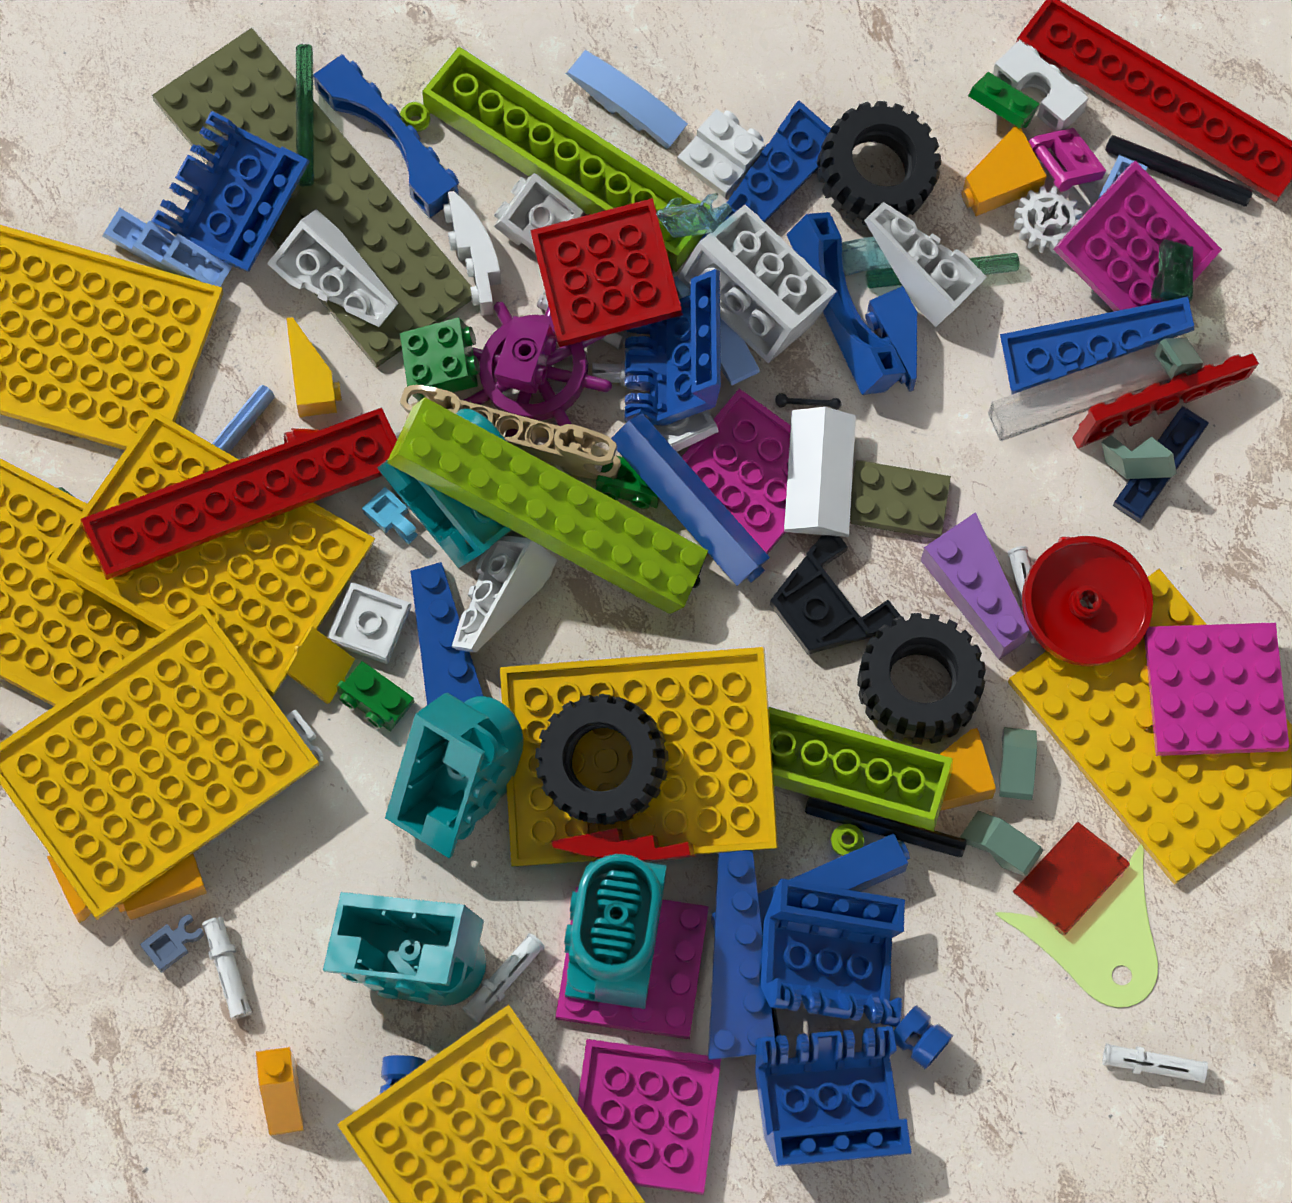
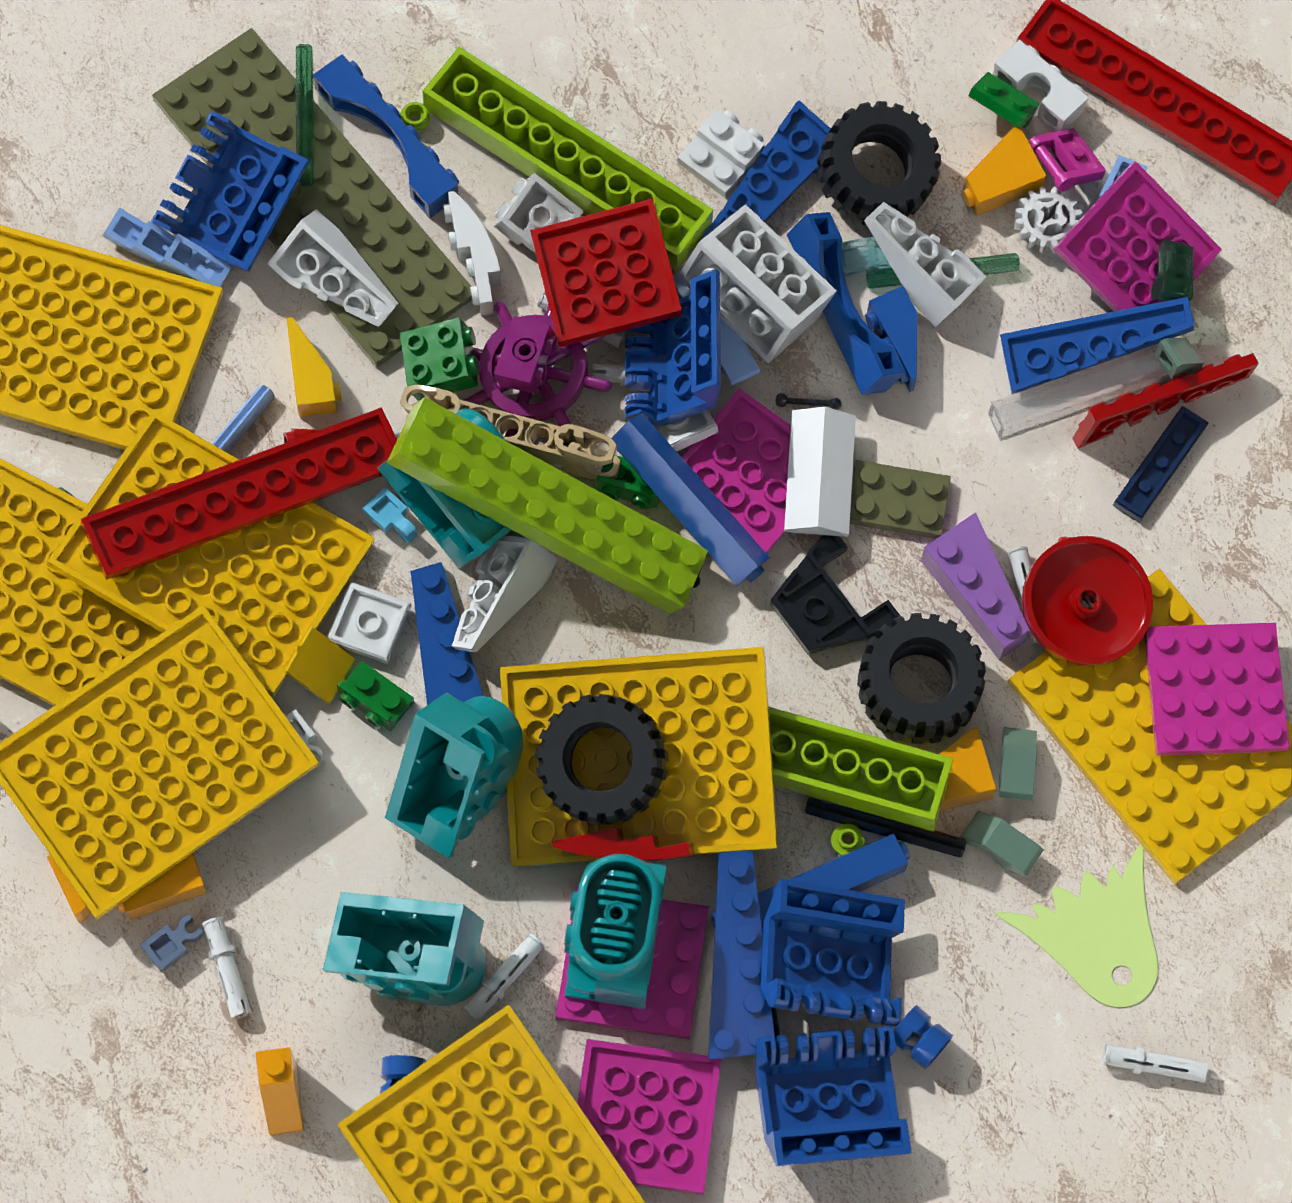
light blue slope [566,50,688,149] -> none
clear light blue hinge [656,193,732,238] -> none
clear red piece [1013,821,1130,936] -> none
sand green slope [1101,435,1177,479] -> none
black axle [1106,135,1253,207] -> none

